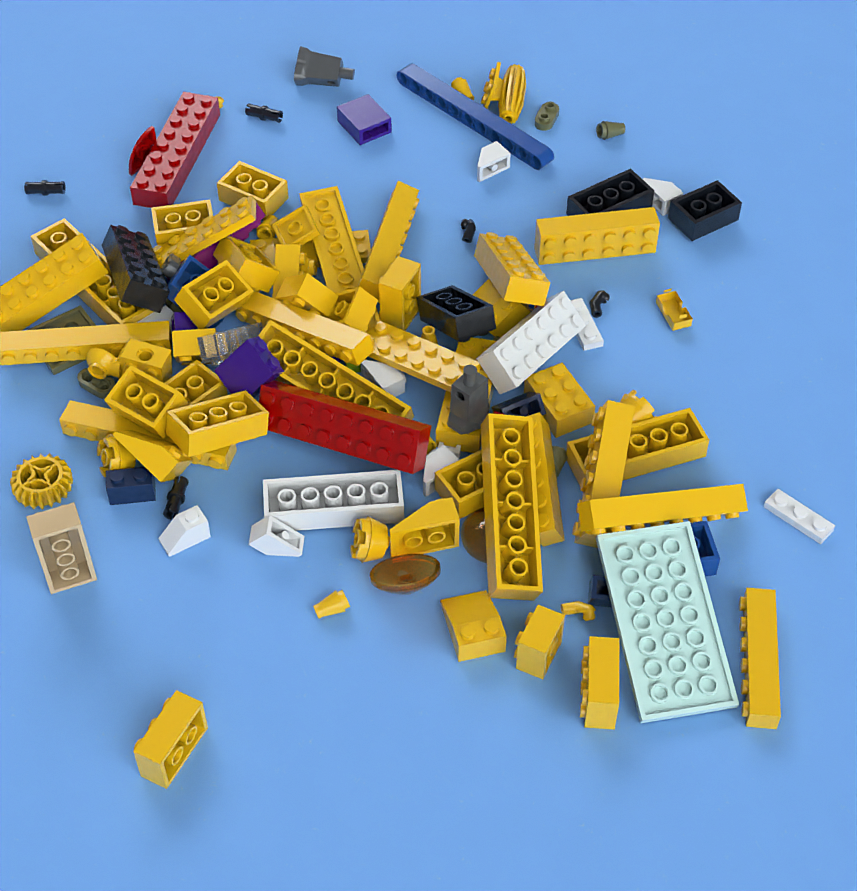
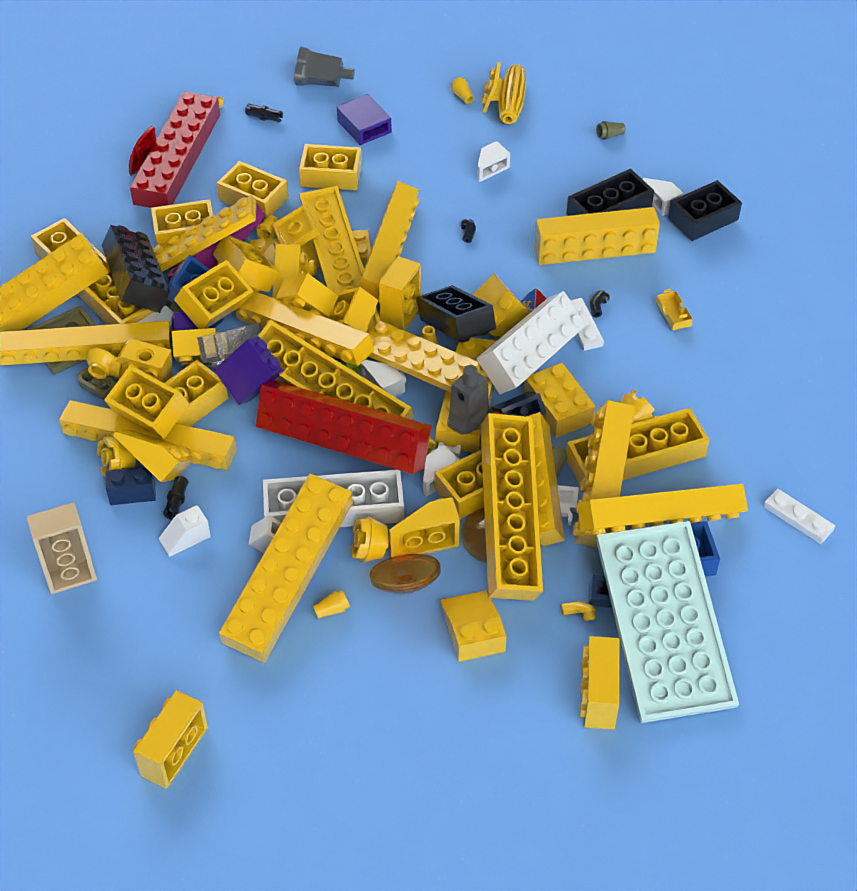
yellow gear [10,453,73,510] -> none
black pin [24,180,66,196] -> none
dark grey beam [161,253,181,279] -> none
yellow brick [166,390,269,457] -> none
blue beam [396,63,554,170] -> none
yellow brick [474,232,551,306] -> none
yellow brick [514,605,565,680] -> none
olive plate [535,101,559,131] -> none
yellow brick [739,587,781,729] -> none
none -> yellow brick [219,473,353,663]
none -> yellow brick [299,144,362,190]
none -> white plate [557,485,579,526]

